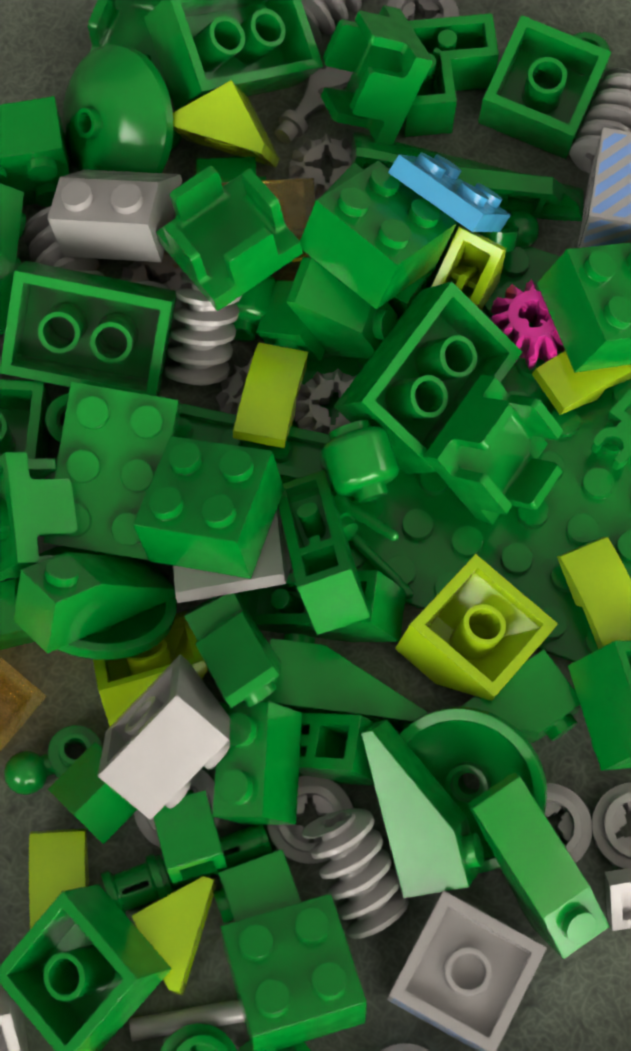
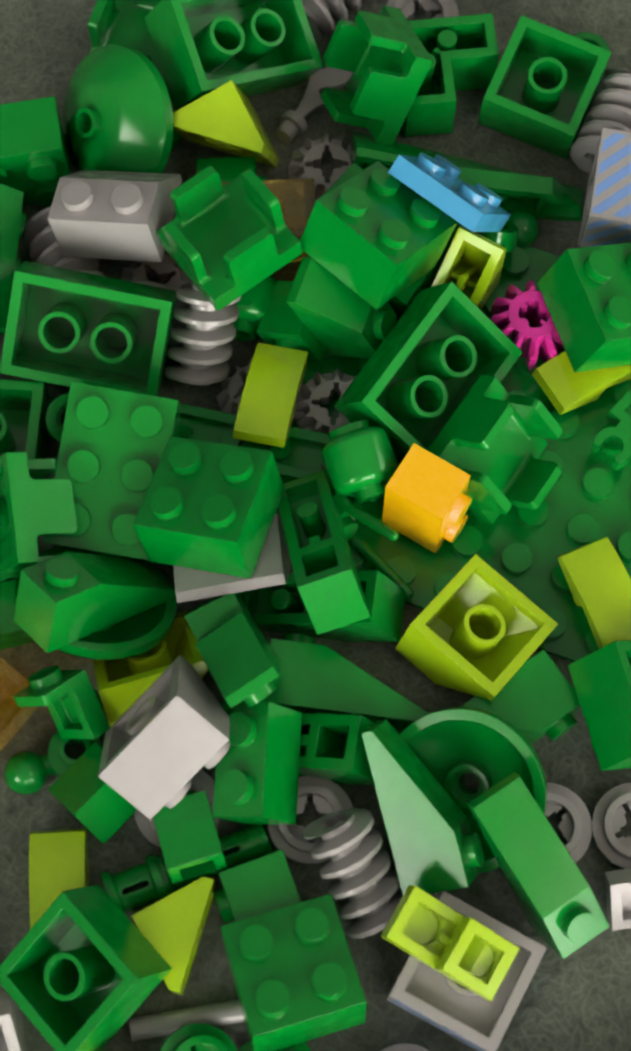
none -> green bracket [13,665,110,740]
none -> lime slope [380,885,520,1001]
none -> yellow brick [382,443,473,554]

